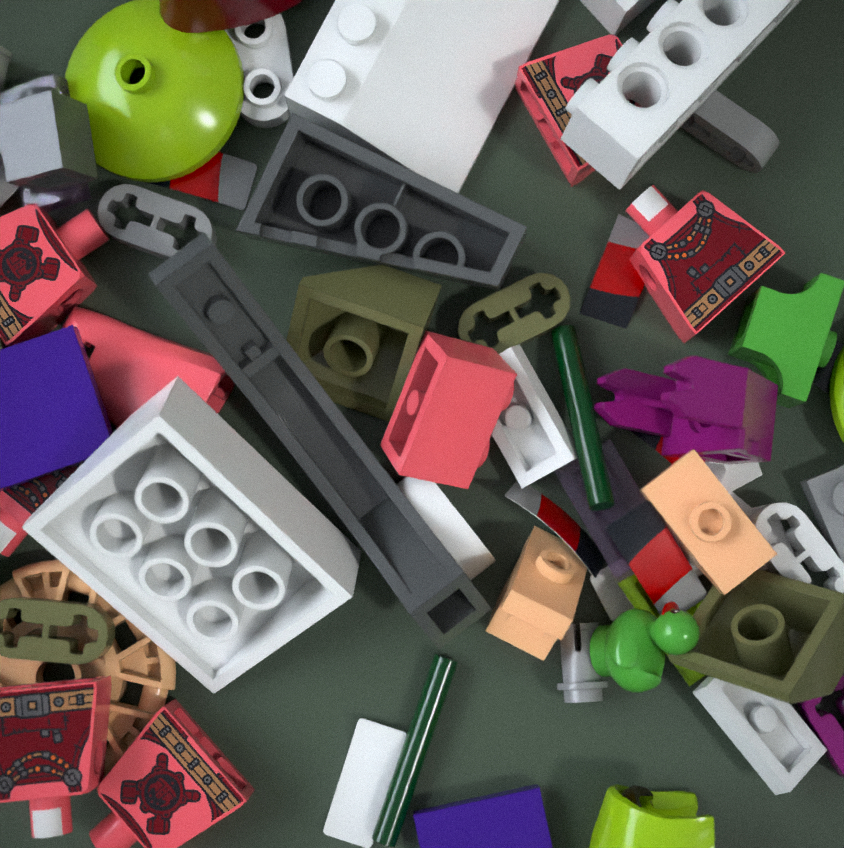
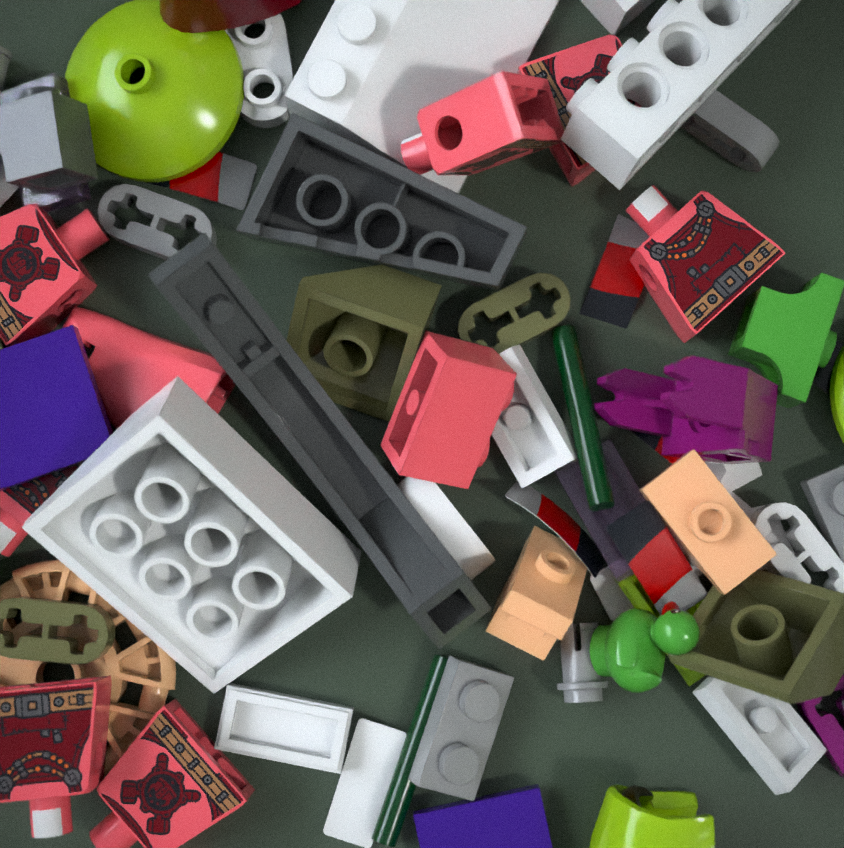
none -> white tile [214,683,354,774]
none -> coral torso [401,71,564,175]
none -> light grey plate [408,655,515,801]

